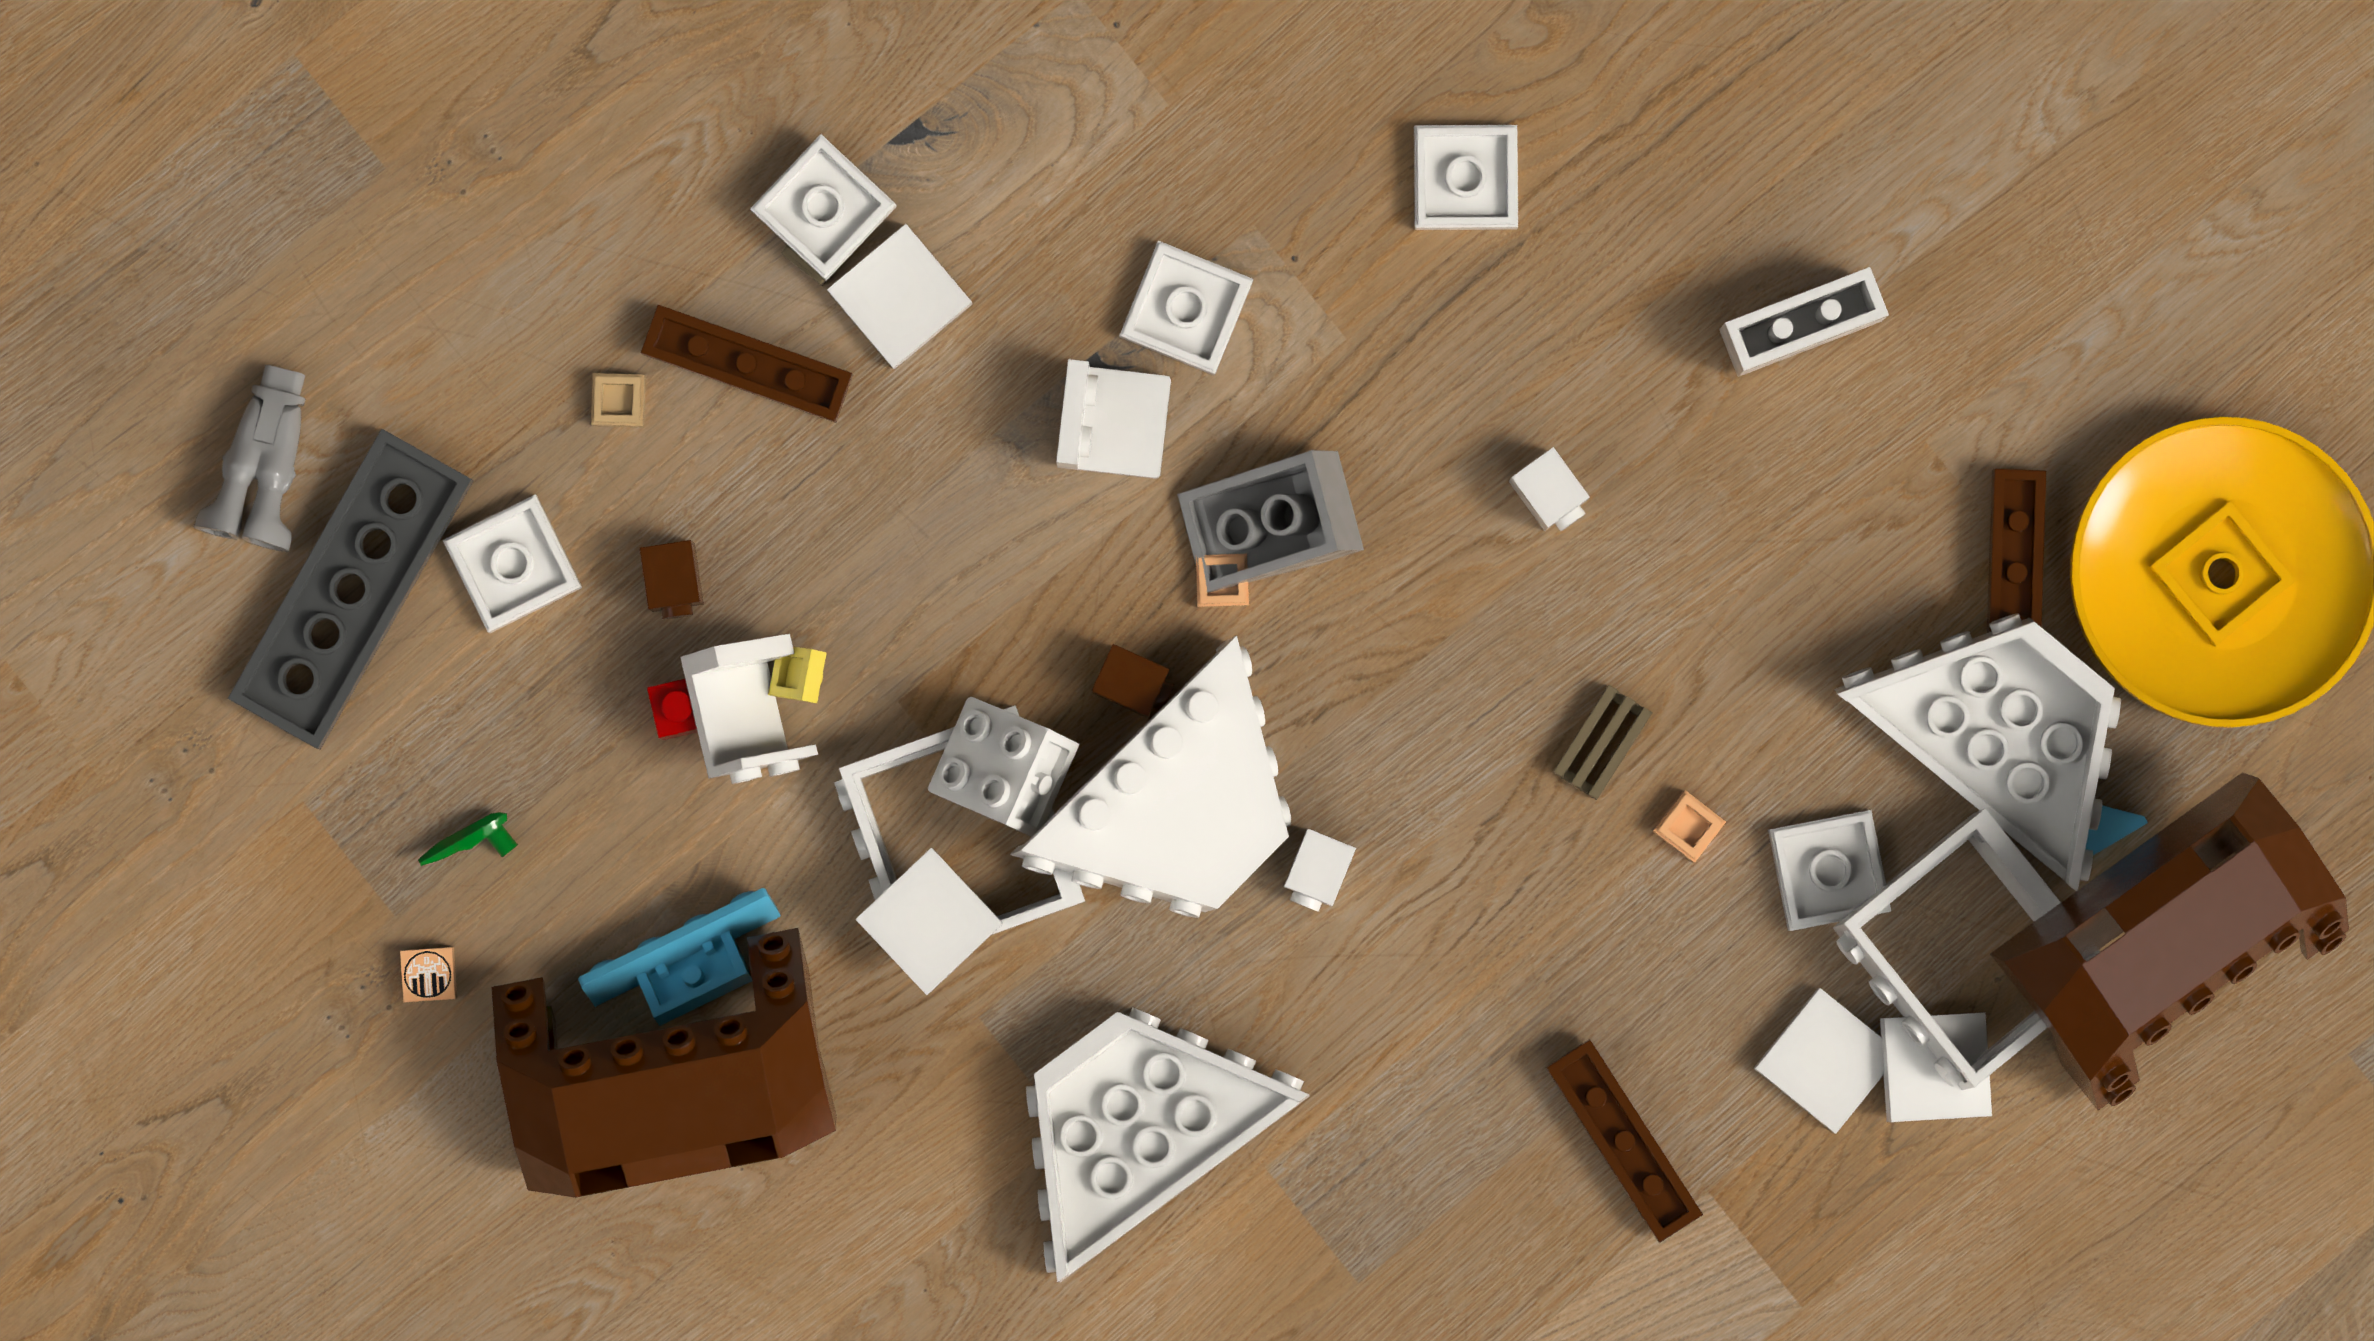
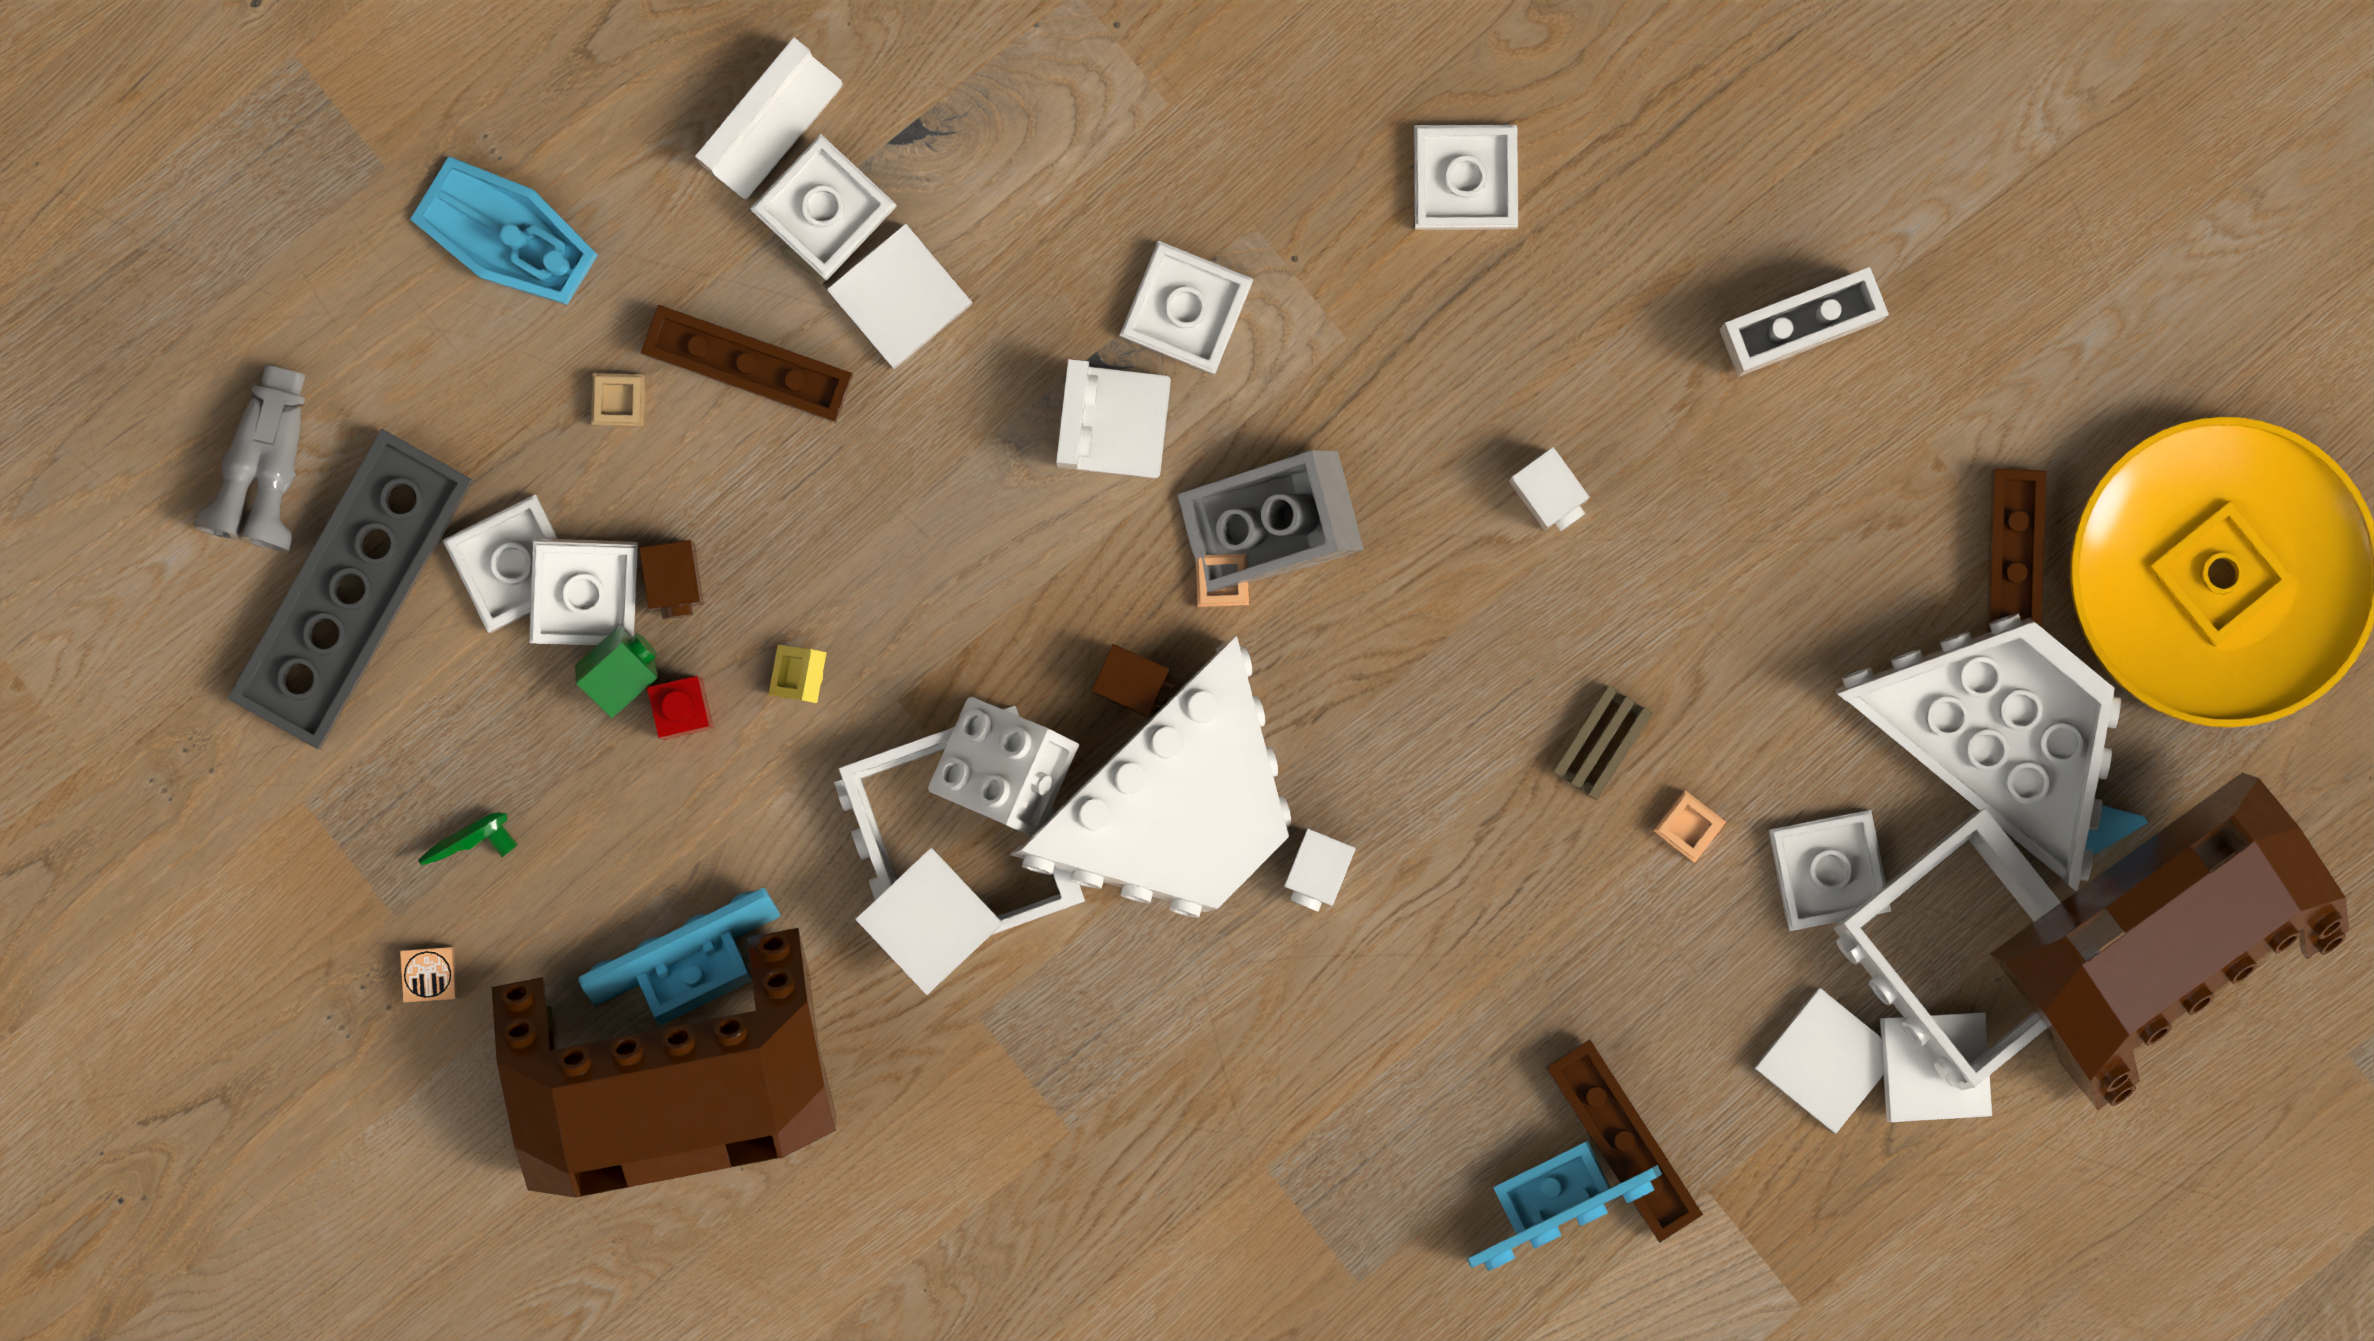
white panel [680,634,818,784] -> none
white piece [1026,1007,1310,1282] -> none
none -> medium azure piece [410,156,598,305]
none -> white tile [529,538,638,645]
none -> green brick [575,625,658,718]
none -> white panel [695,37,843,200]
none -> medium azure bracket [1467,1141,1662,1271]

